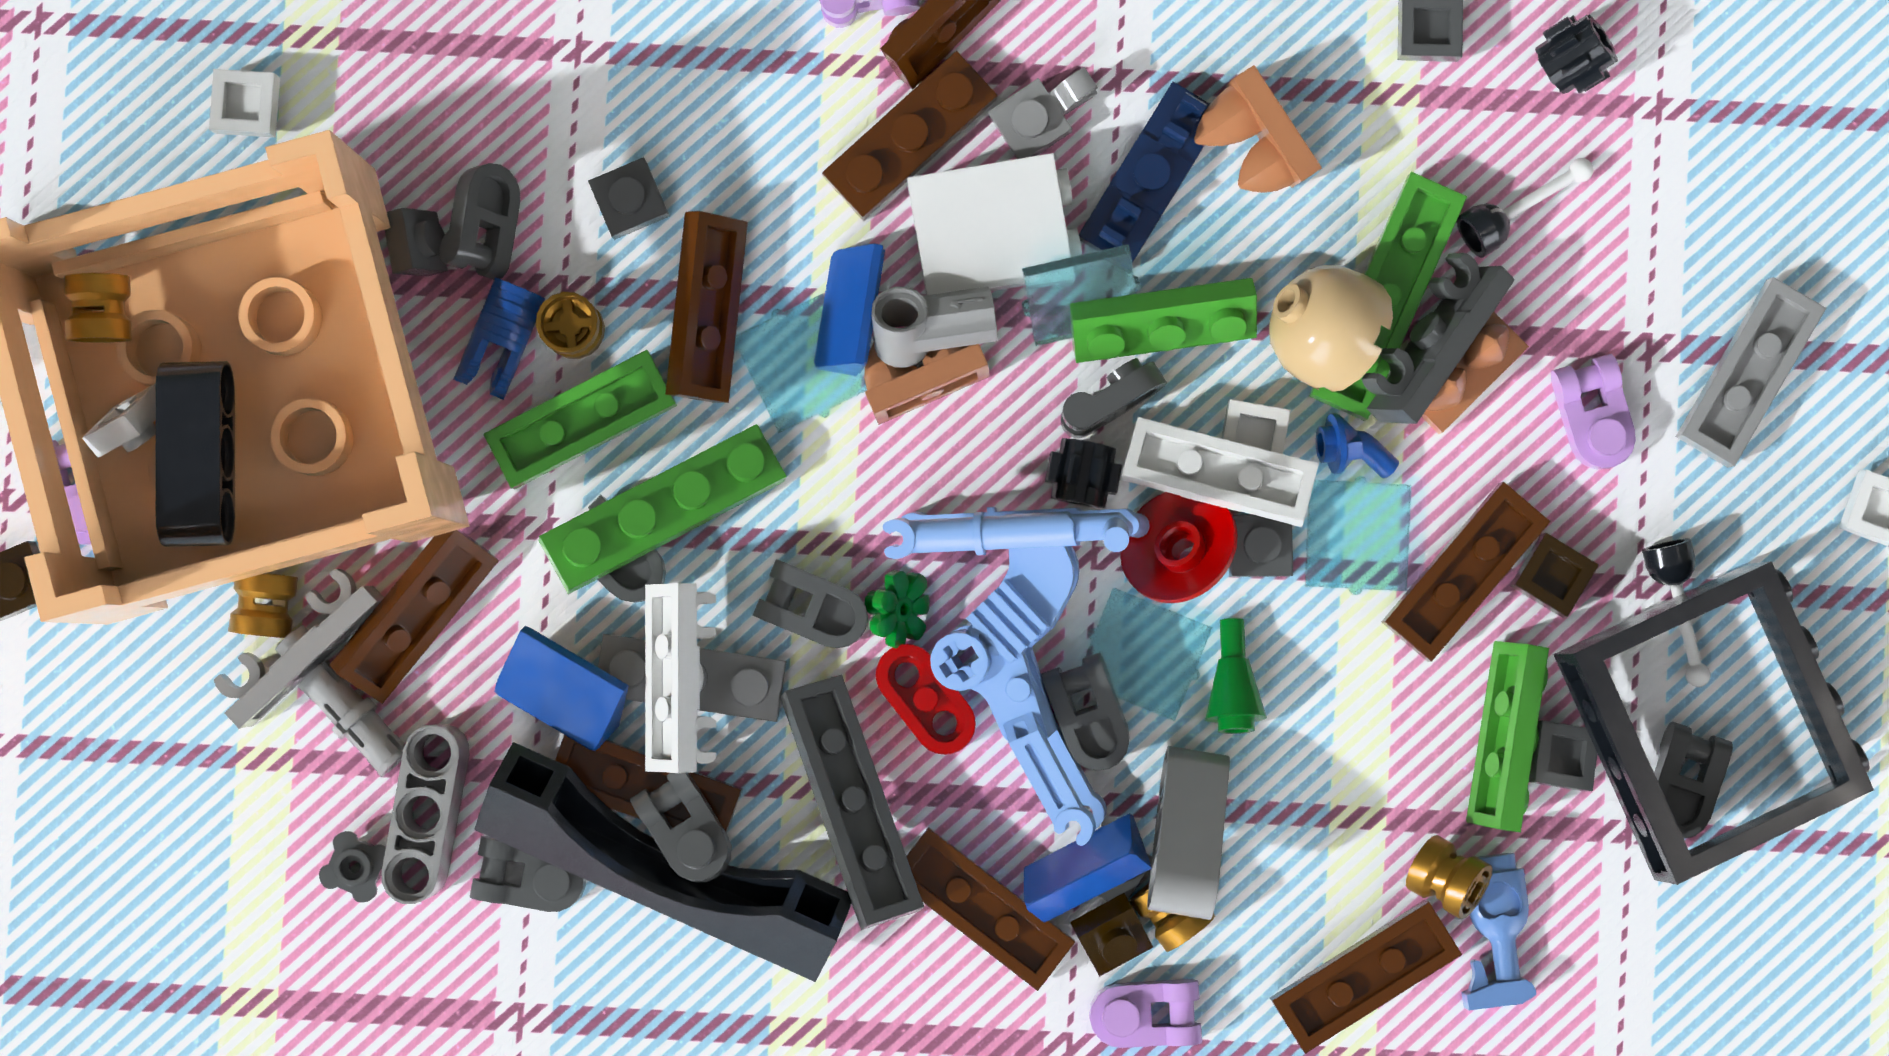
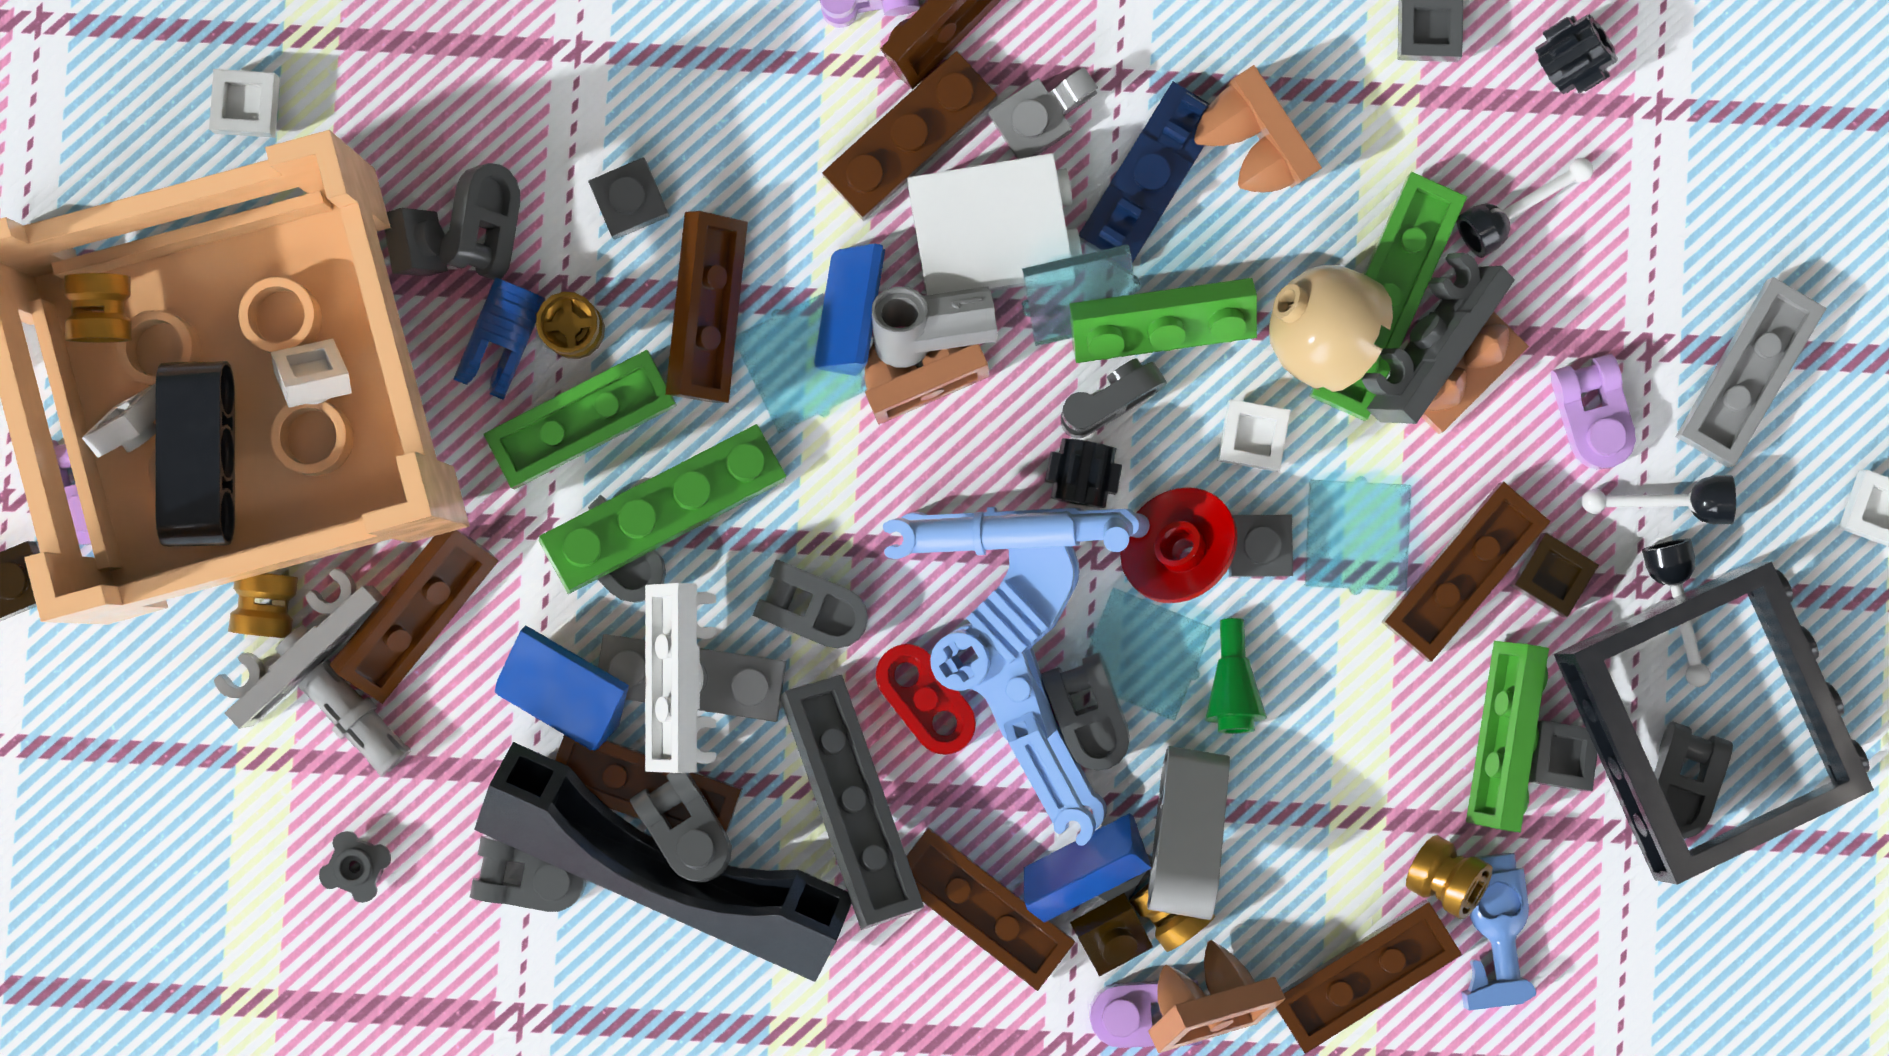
light grey beam [381,724,470,904] -> none
green plant [864,570,930,648] -> none
white plate [1121,417,1319,527] -> none
blue plate [1315,413,1399,479] -> none
none -> white plate [271,338,352,408]
none -> nougat tile [1148,940,1286,1053]
none -> hinge [1582,475,1736,525]

